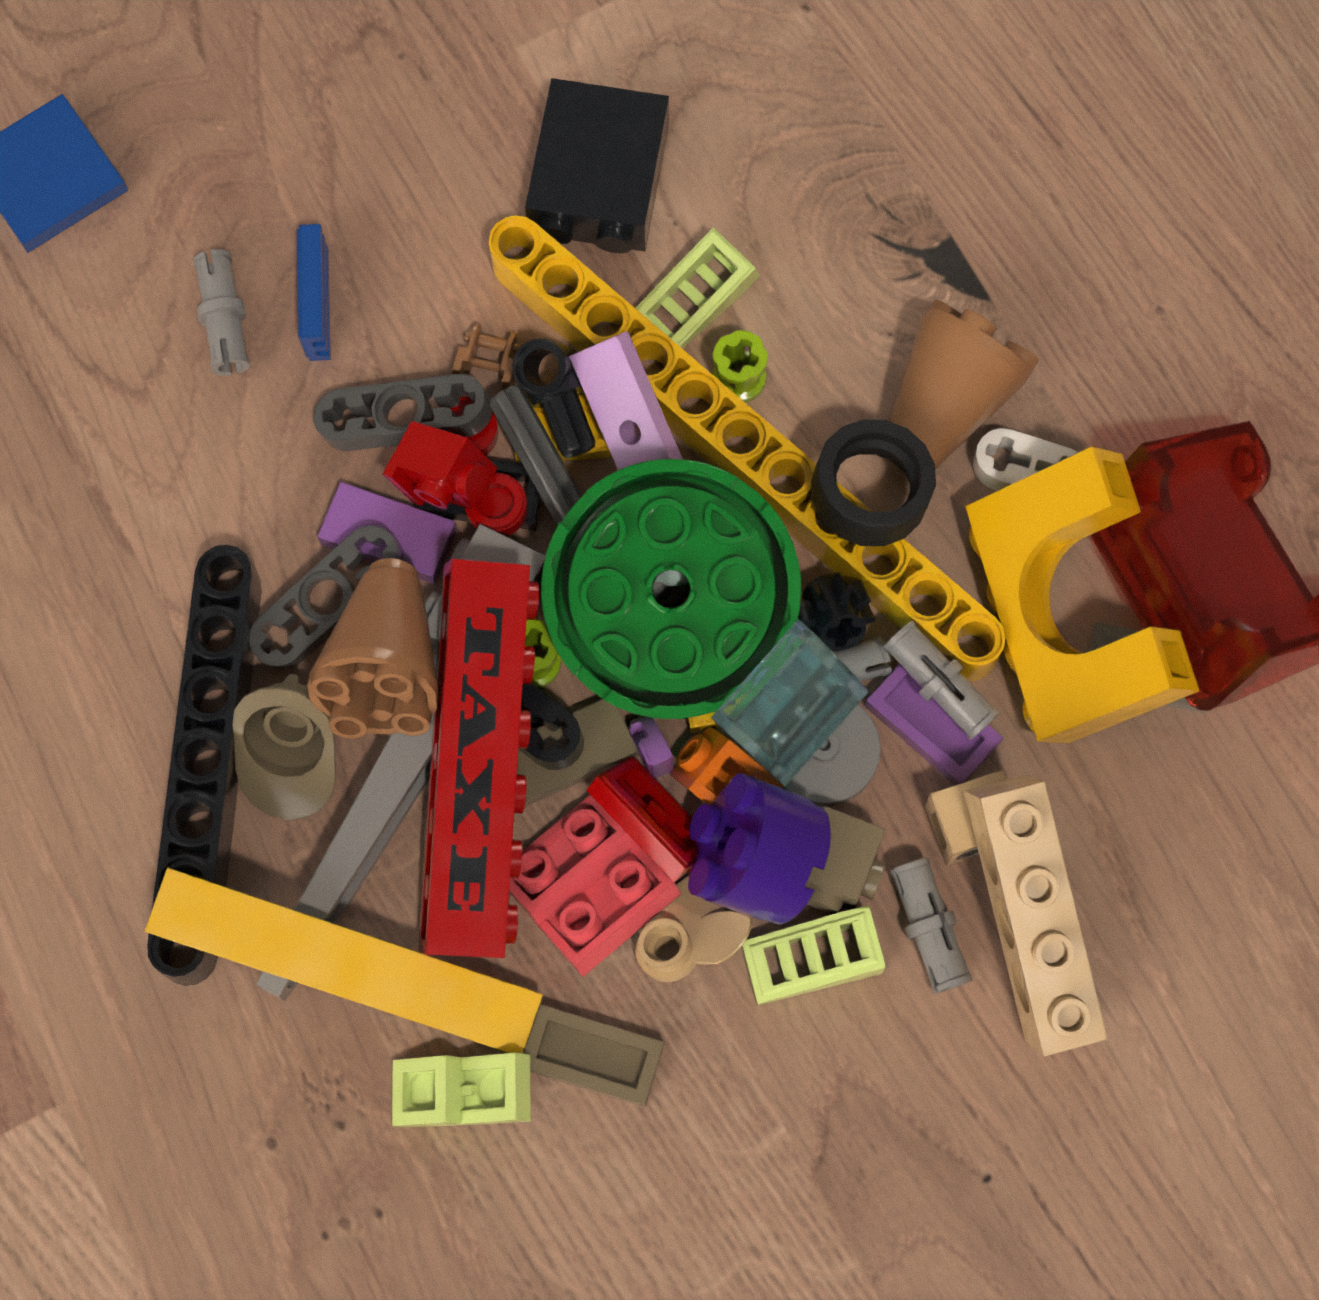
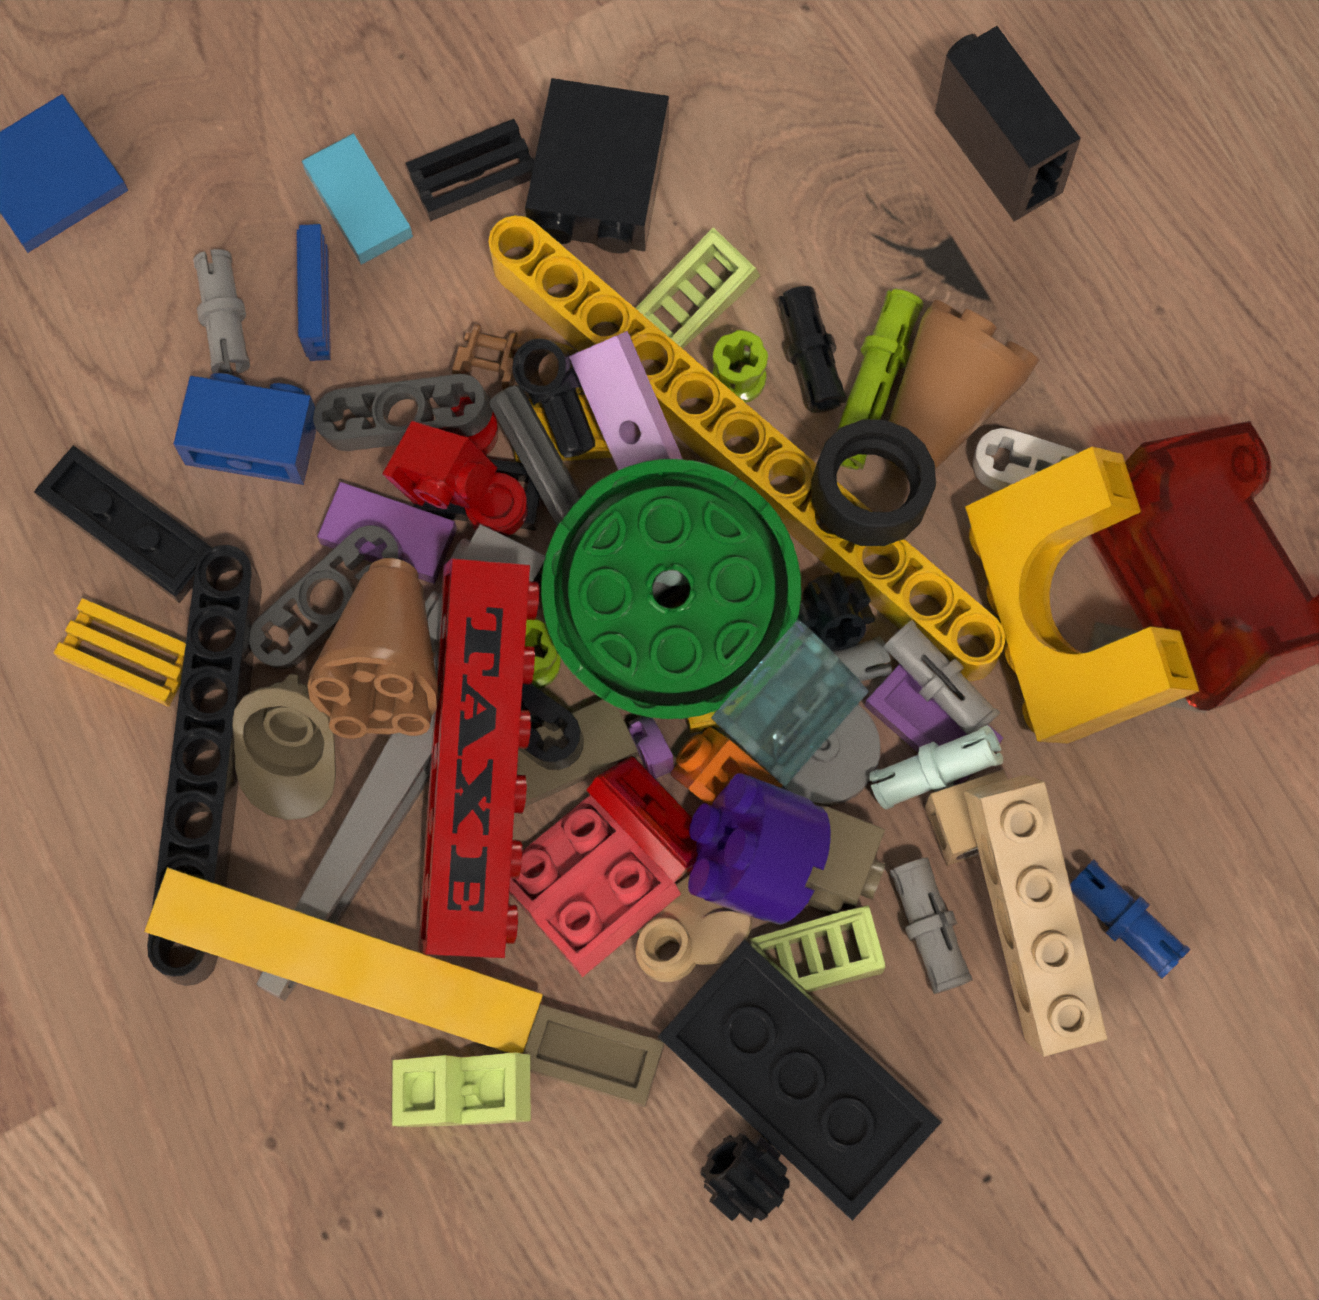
none -> black tile [34,445,212,603]
none -> yellow tile [53,598,186,707]
none -> blue brick [173,373,316,485]
none -> medium azure tile [302,133,413,265]
none -> black tile [405,119,535,222]
none -> black plate [658,939,944,1221]
none -> black gear [701,1133,790,1222]
none -> black pin [777,286,847,413]
none -> lime pin [836,289,924,470]
none -> light aqua pin [870,725,1003,810]
none -> black brick [935,26,1081,222]
none -> blue pin [1070,859,1190,979]

